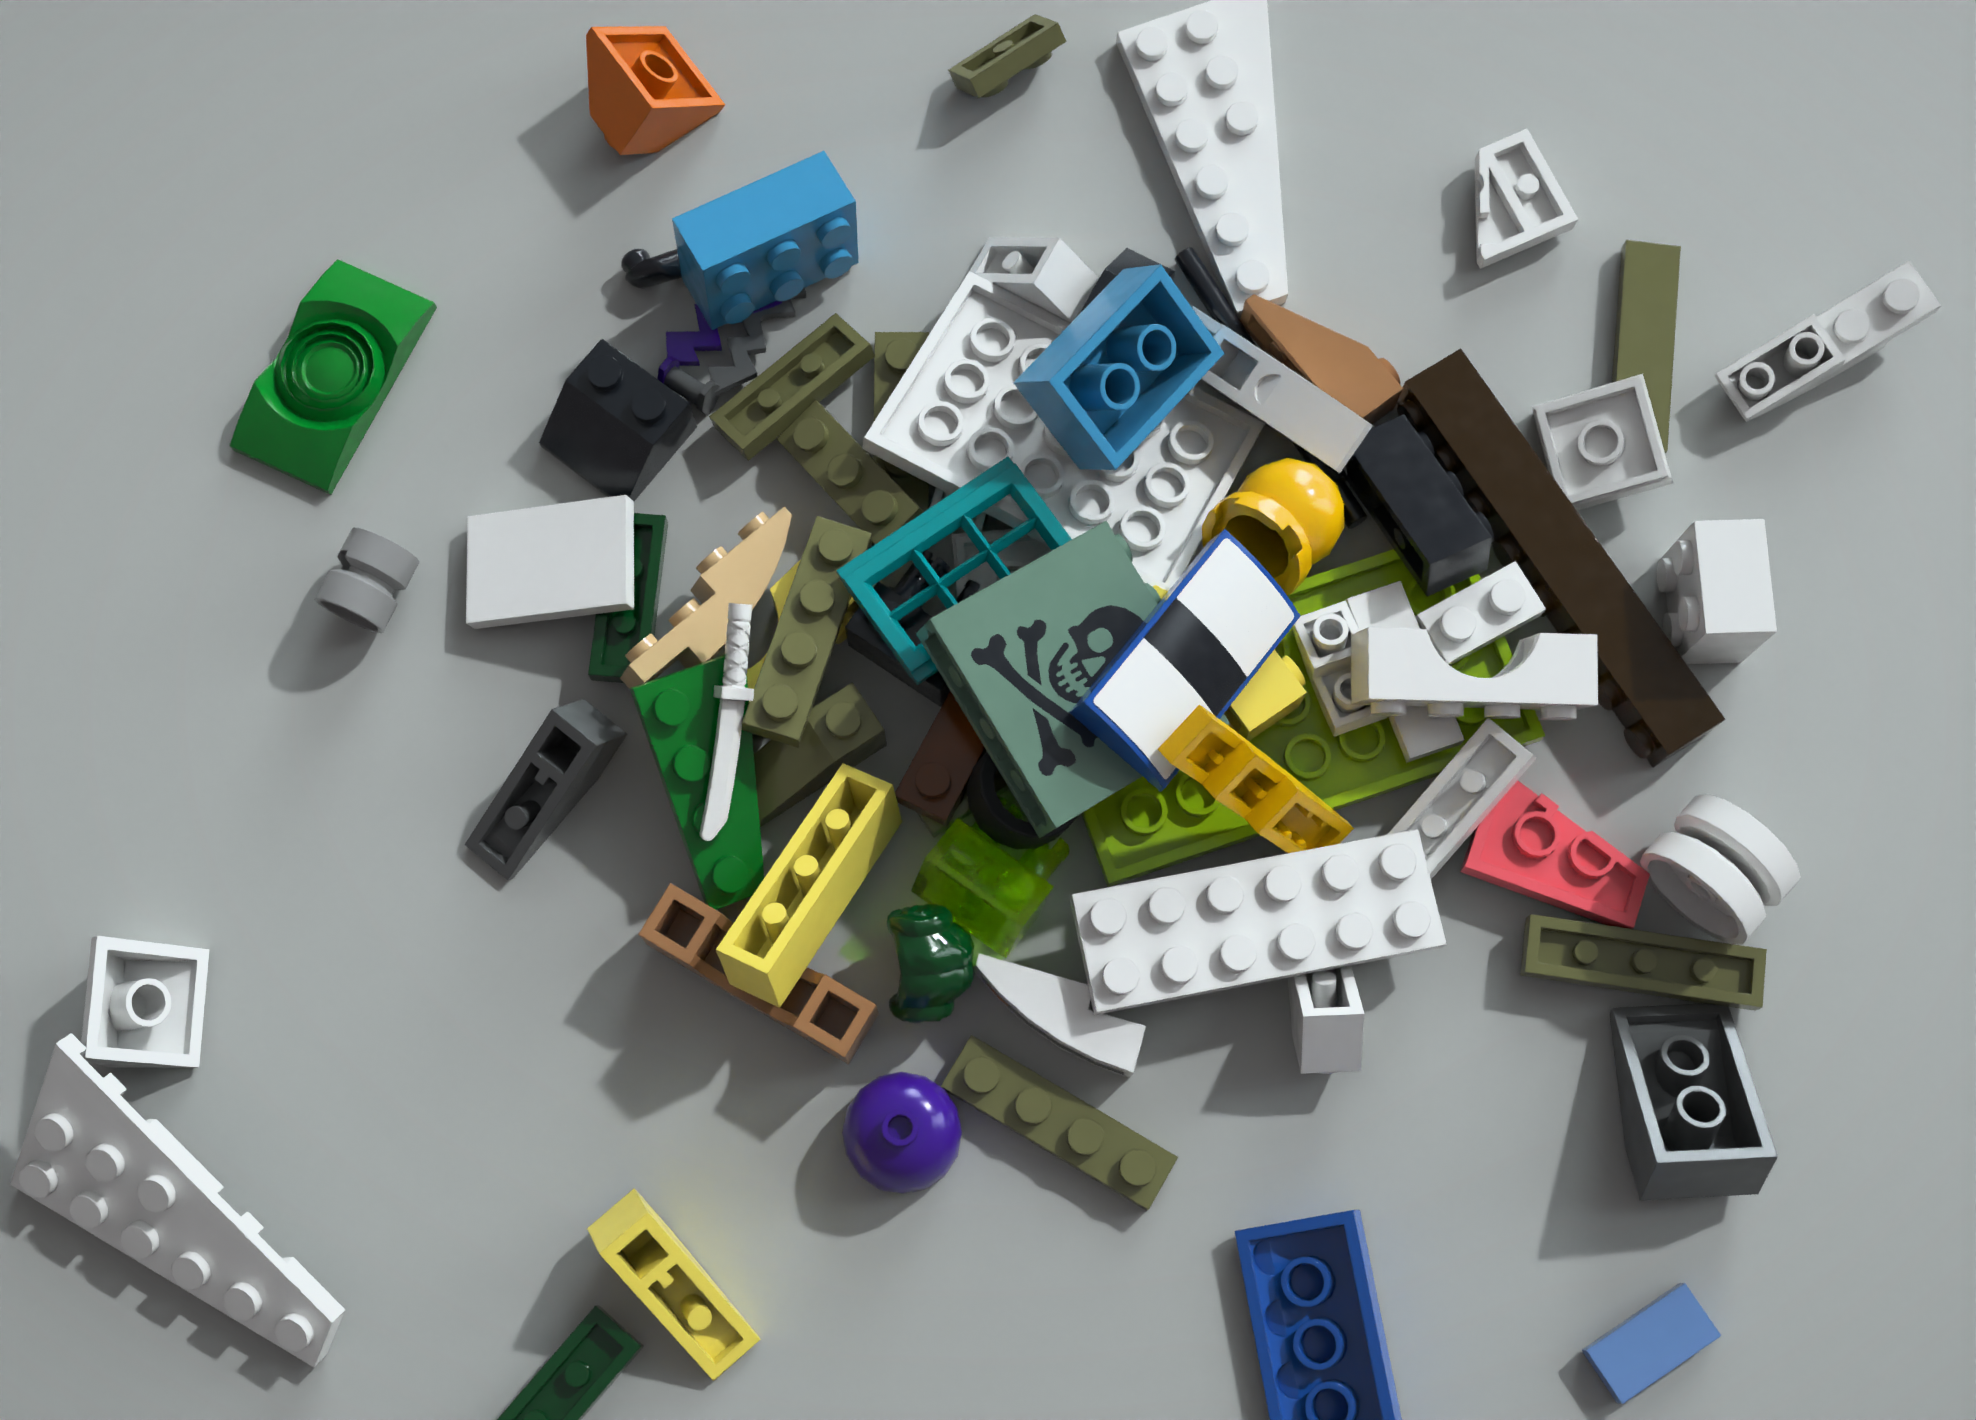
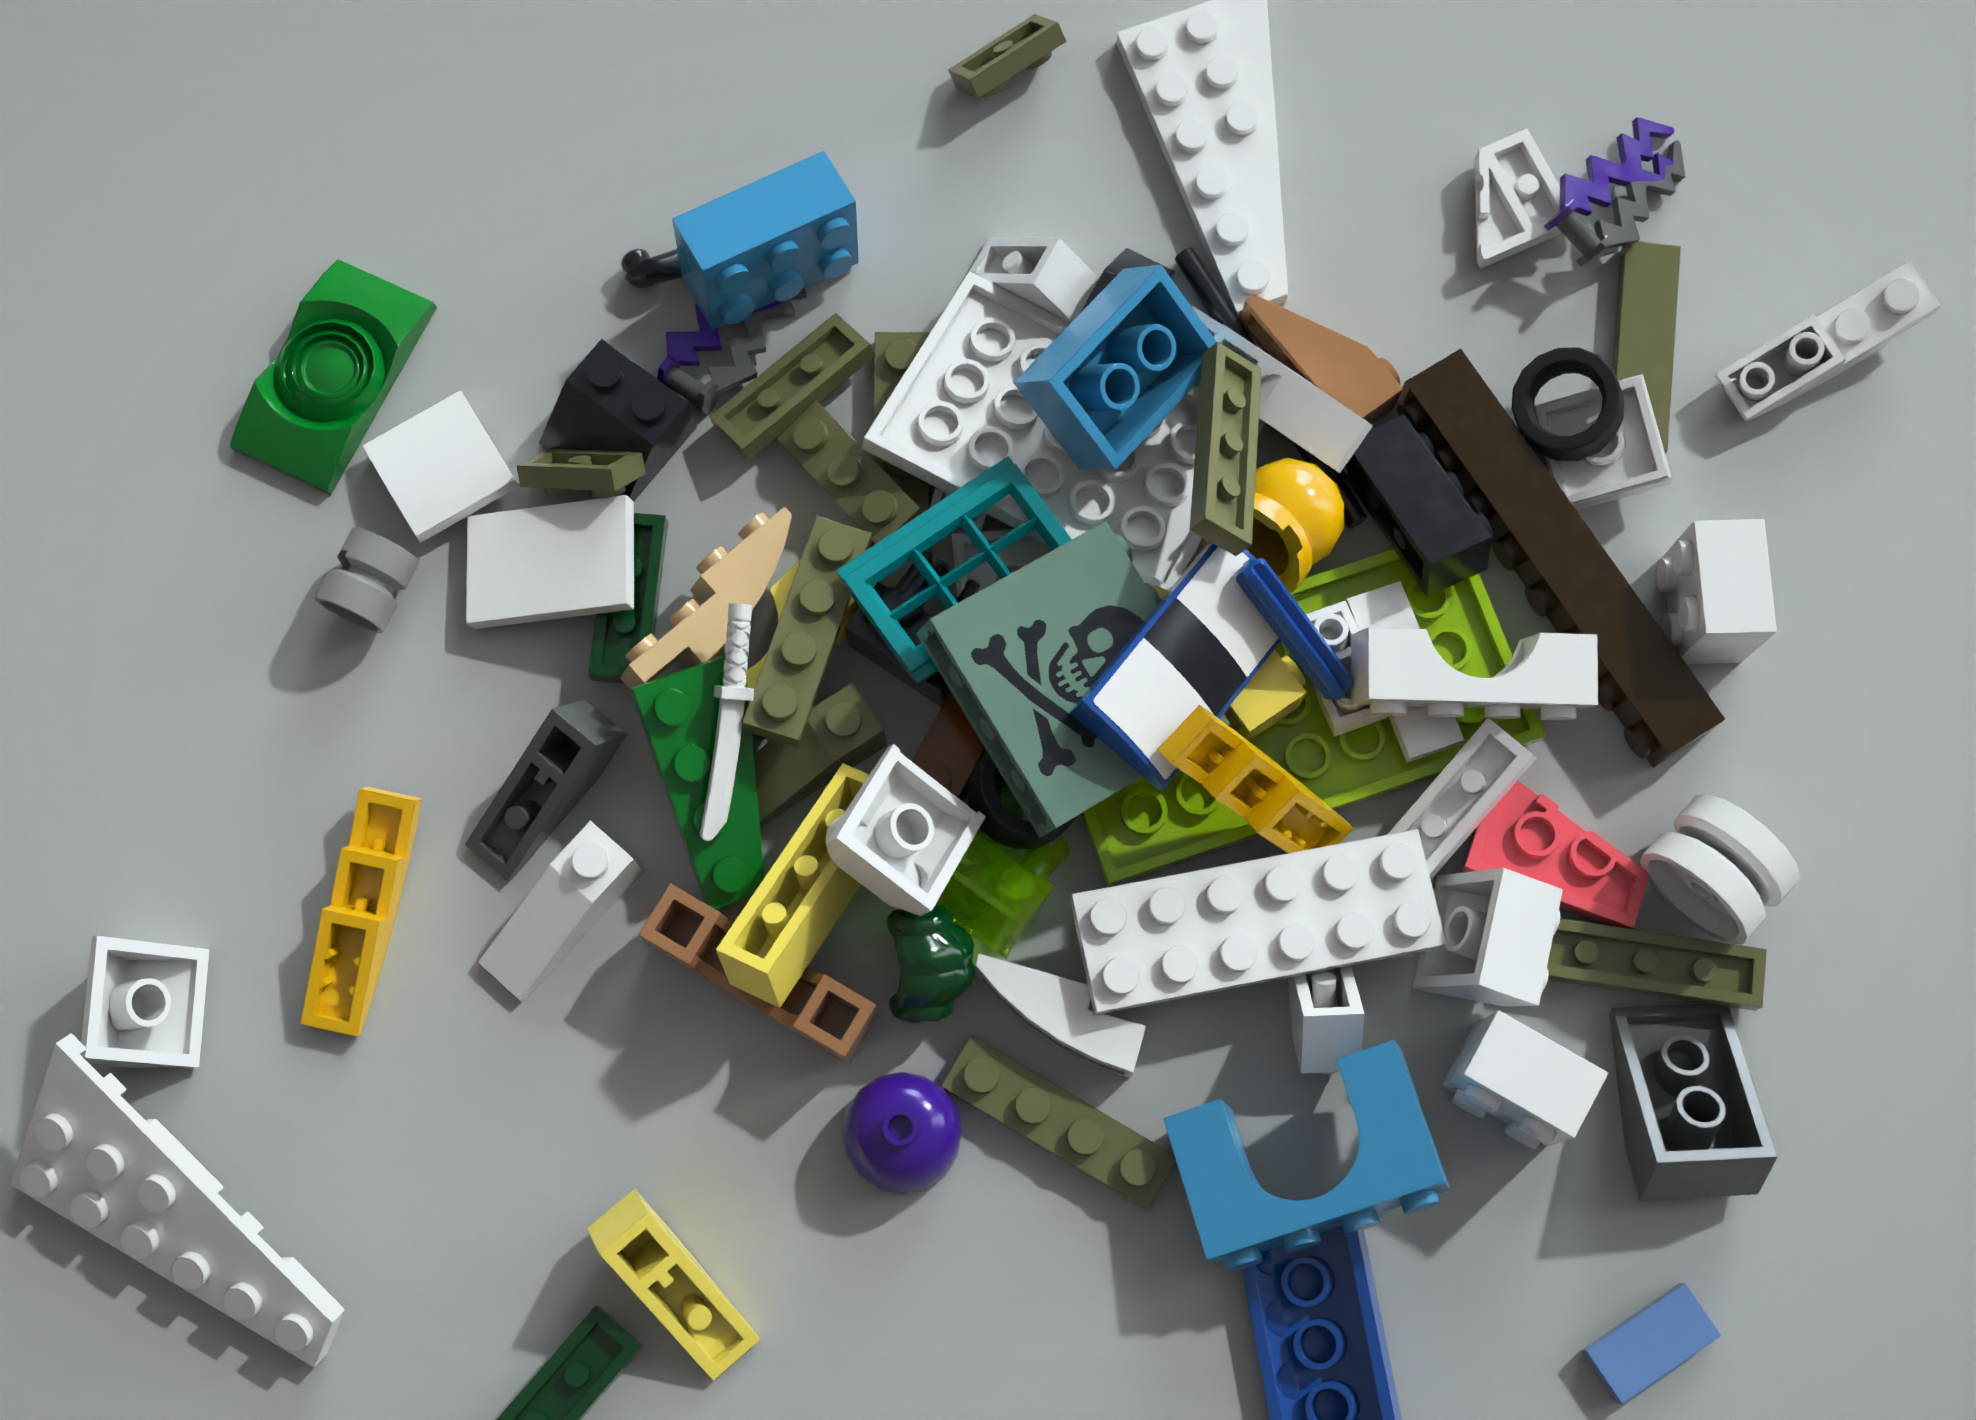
orange slope [586,26,725,155] -> none
white plate [1416,561,1546,666] -> none
none -> yellow slope [300,787,423,1037]
none -> white slope [362,390,519,543]
none -> white slope [478,820,643,1002]
none -> olive plate [516,449,646,498]
none -> white slope [826,744,986,916]
none -> dark azure arch [1163,1040,1451,1272]
none -> olive plate [1189,342,1261,556]
none -> blue axle [1235,558,1354,700]
none -> white slope [1413,868,1563,1007]
none -> white brick [1441,1010,1608,1149]
none -> black tyre [1511,347,1625,461]
none -> piece [1544,117,1685,266]

